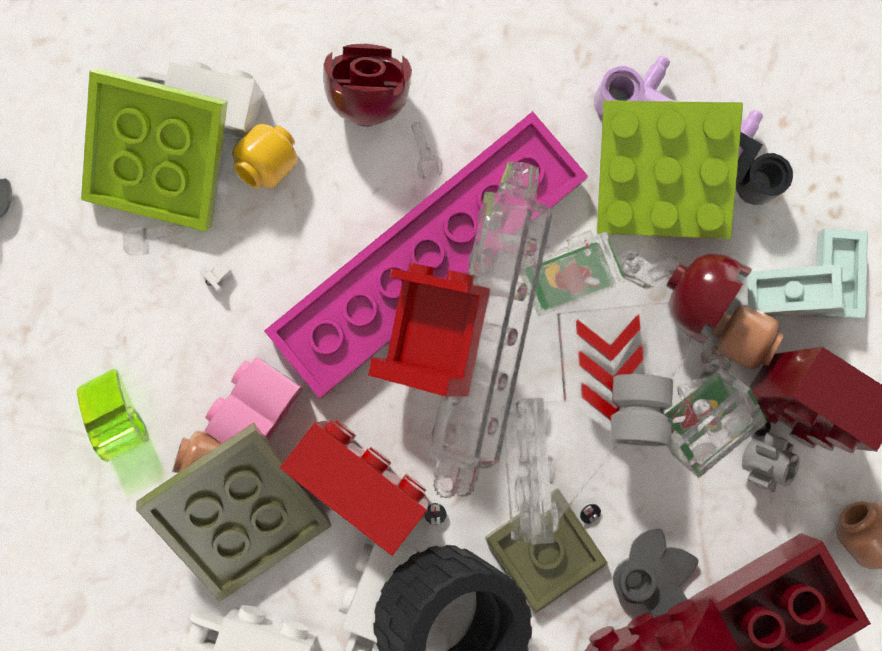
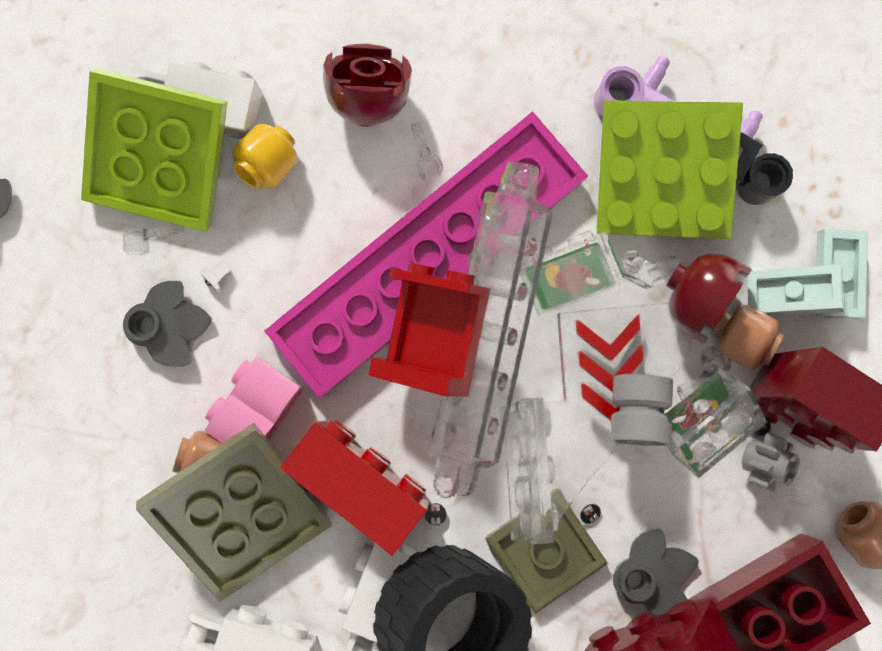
clear neon green panel [77,369,149,462] -> none
none -> dark grey plate [123,281,212,367]

